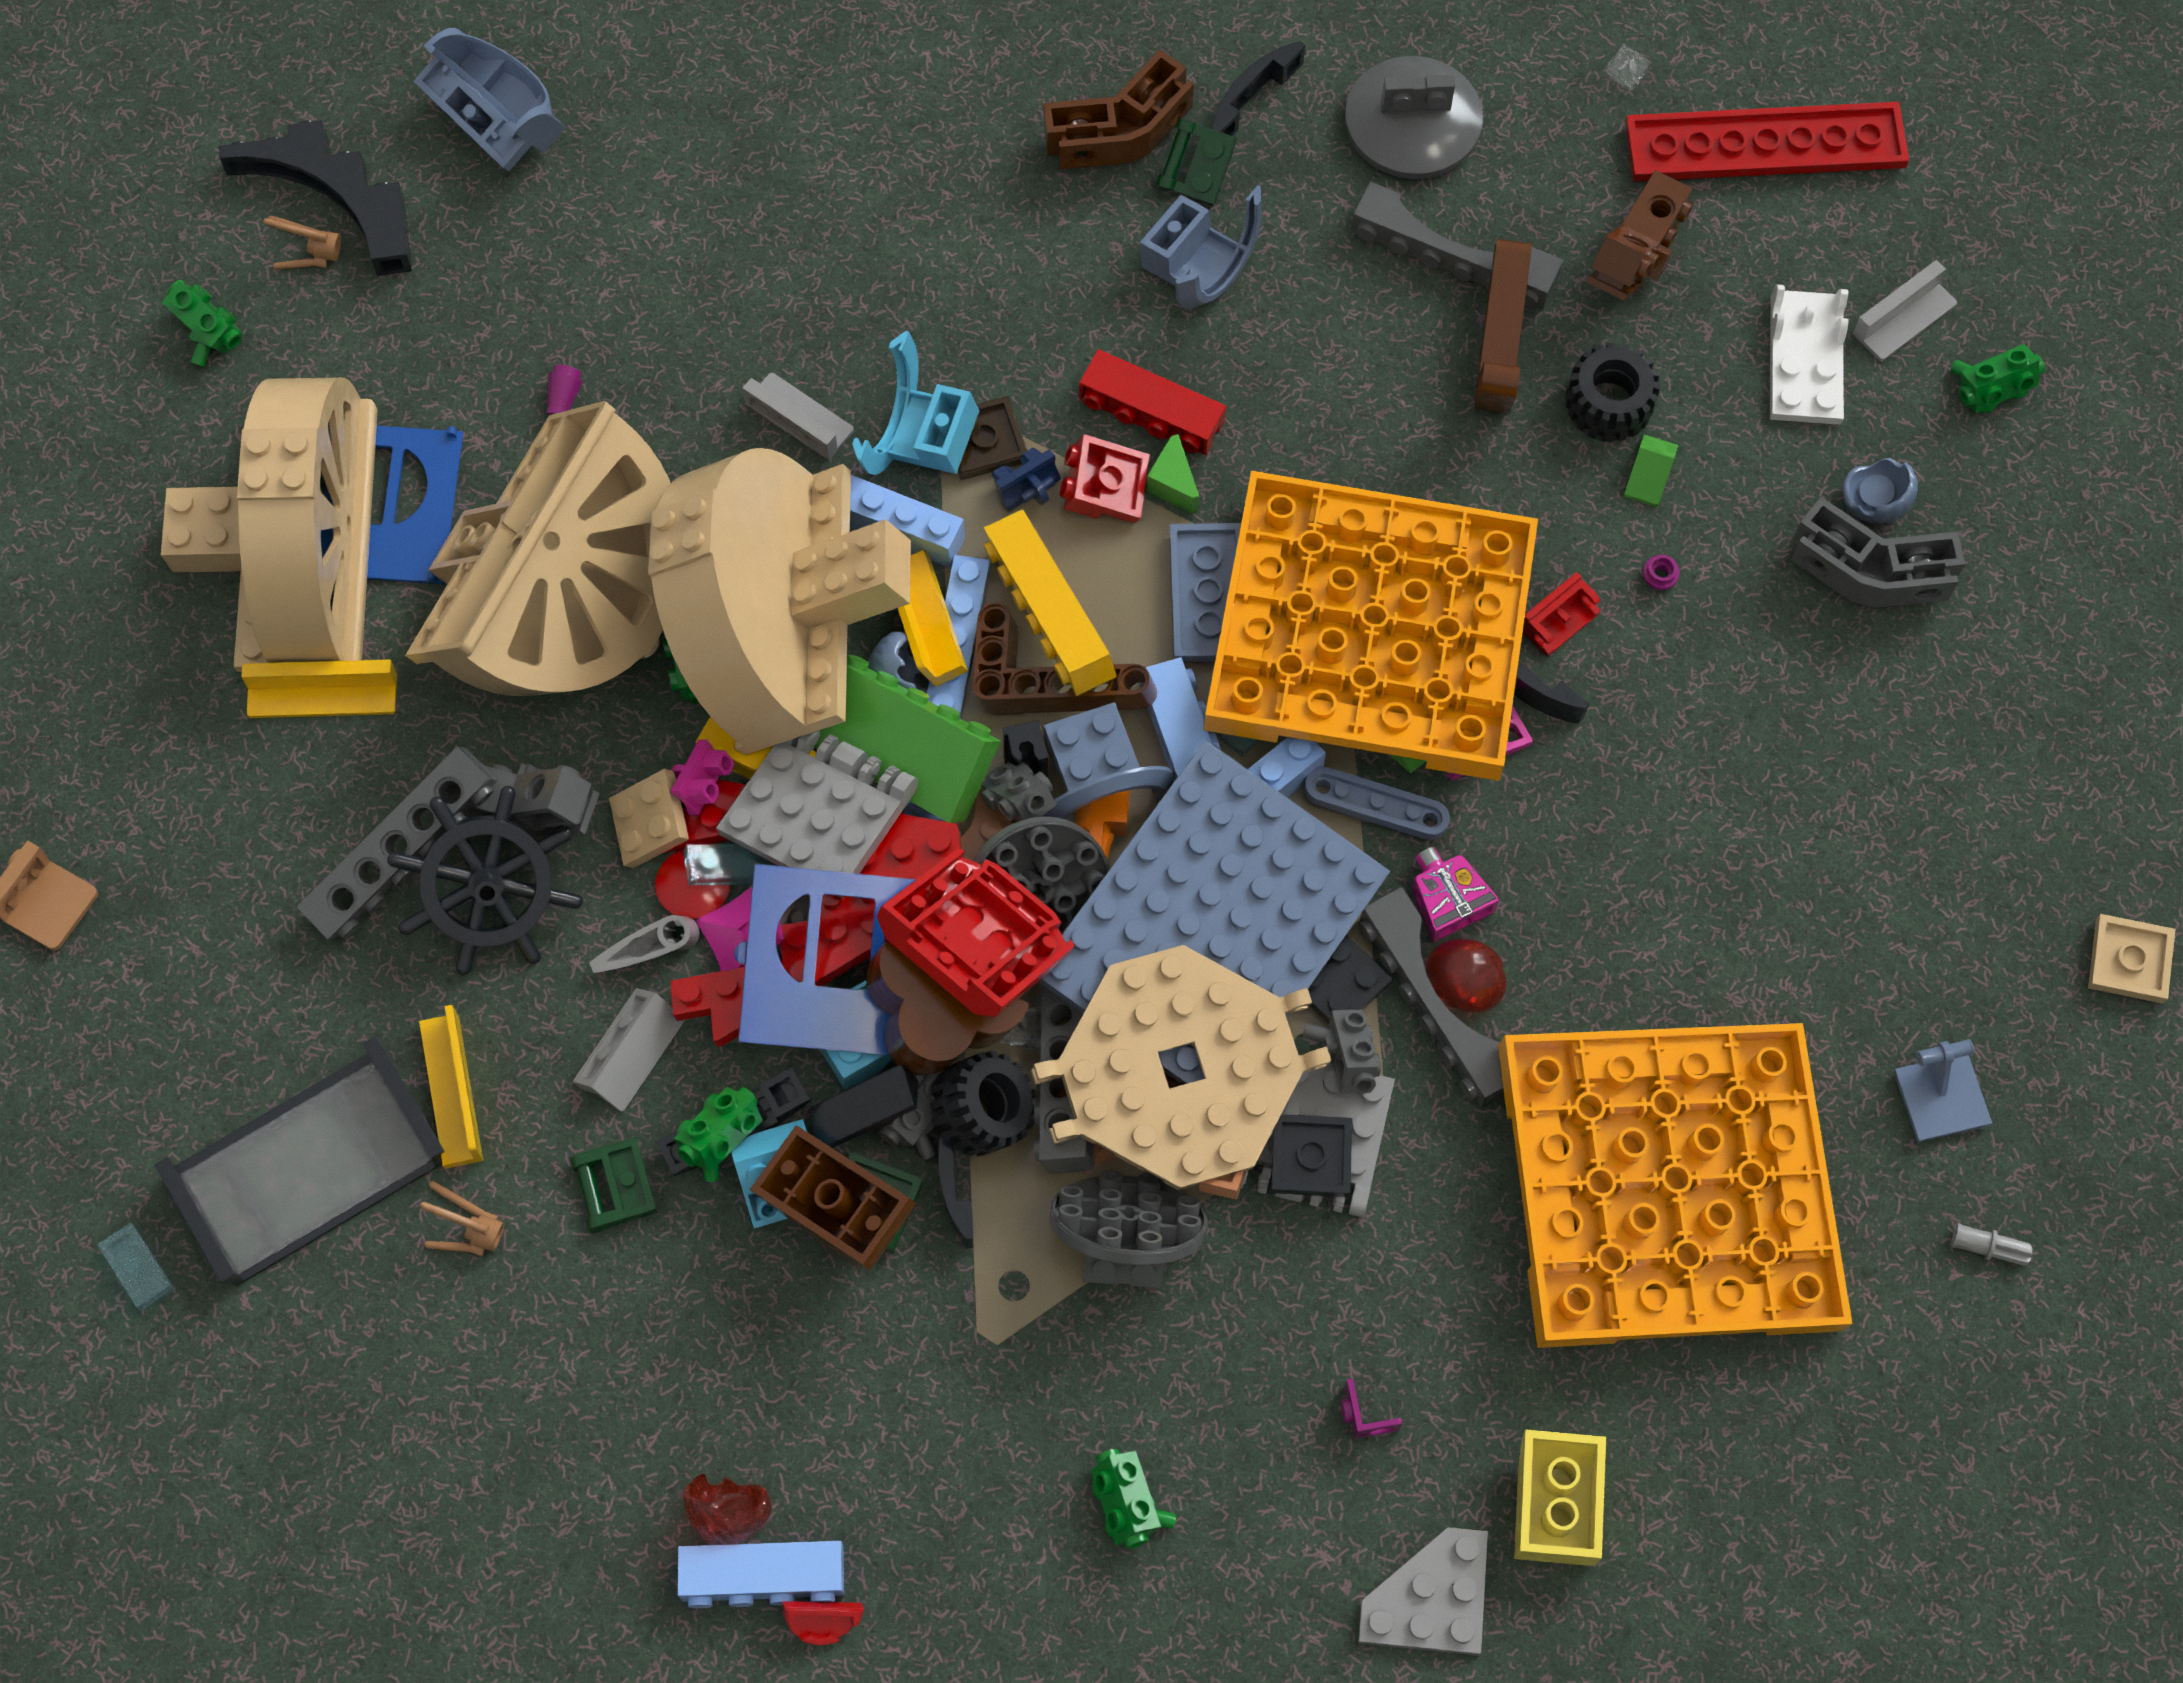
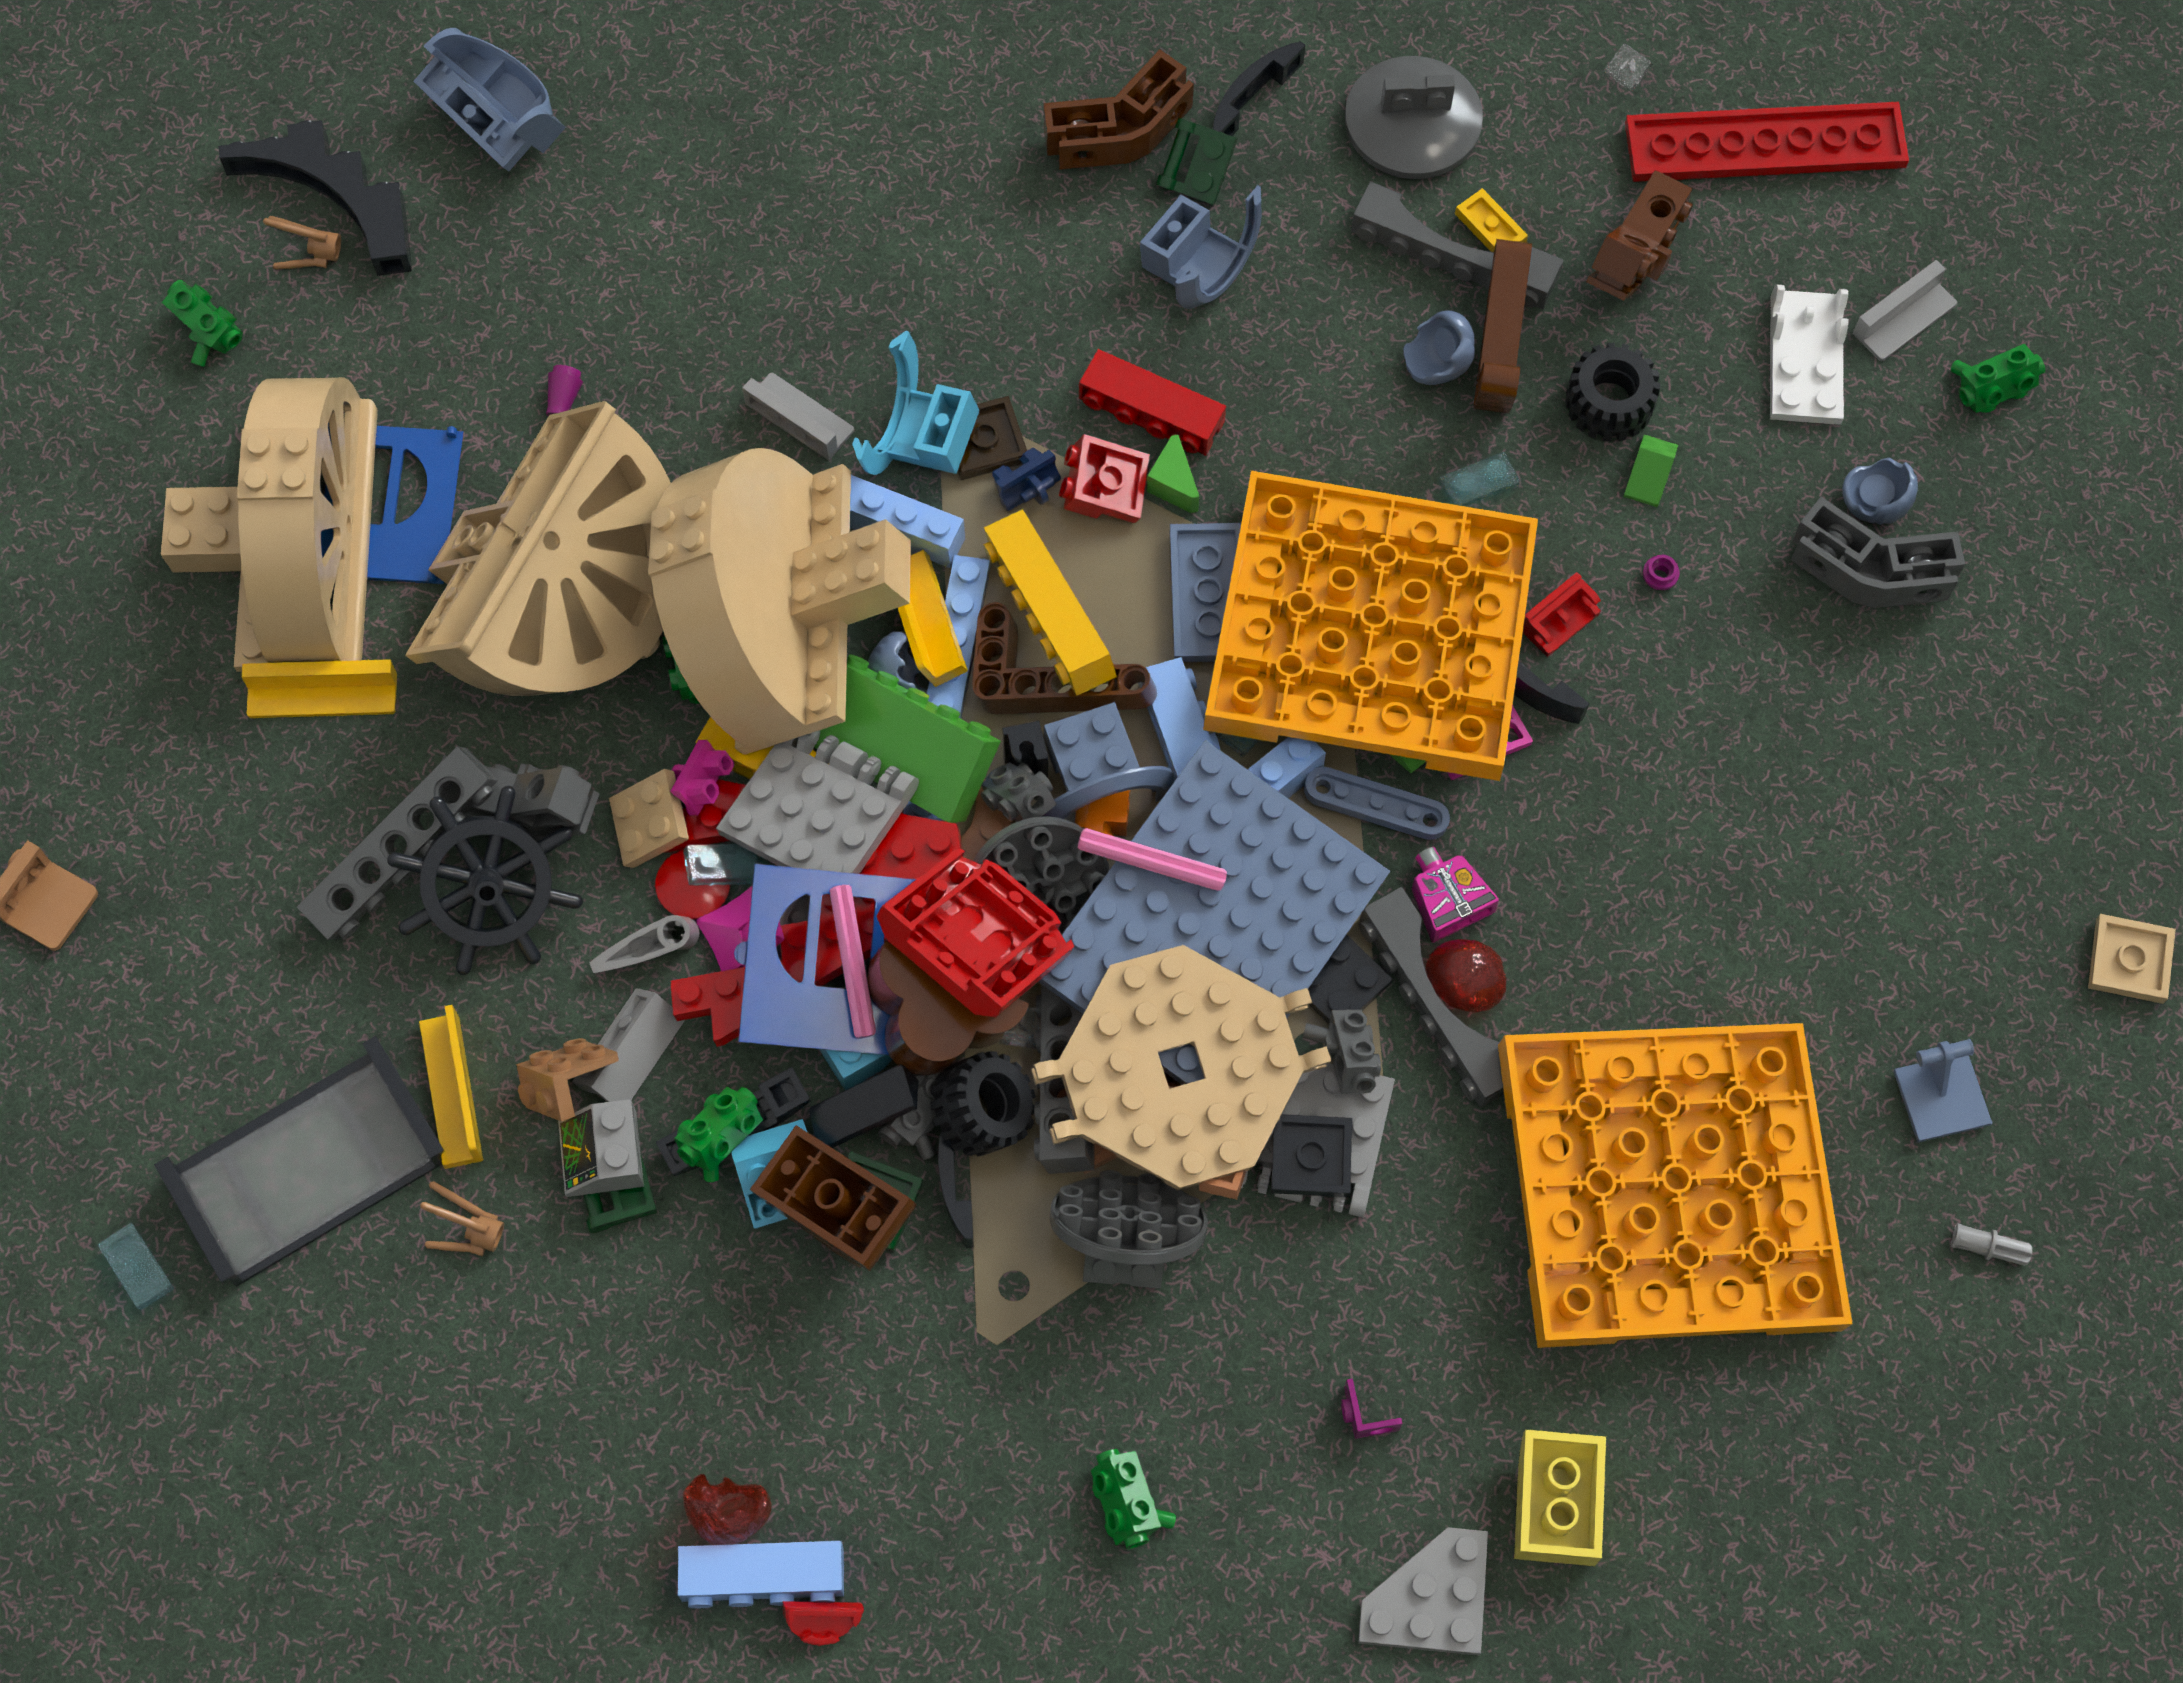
none -> medium nougat bracket [516,1038,619,1121]
none -> light grey slope [558,1099,644,1197]
none -> bright pink axle [830,885,876,1038]
none -> bright pink axle [1078,828,1227,891]
none -> sand blue piece [1403,310,1475,385]
none -> clear light blue plate [1439,452,1520,507]
none -> yellow plate [1455,188,1528,252]

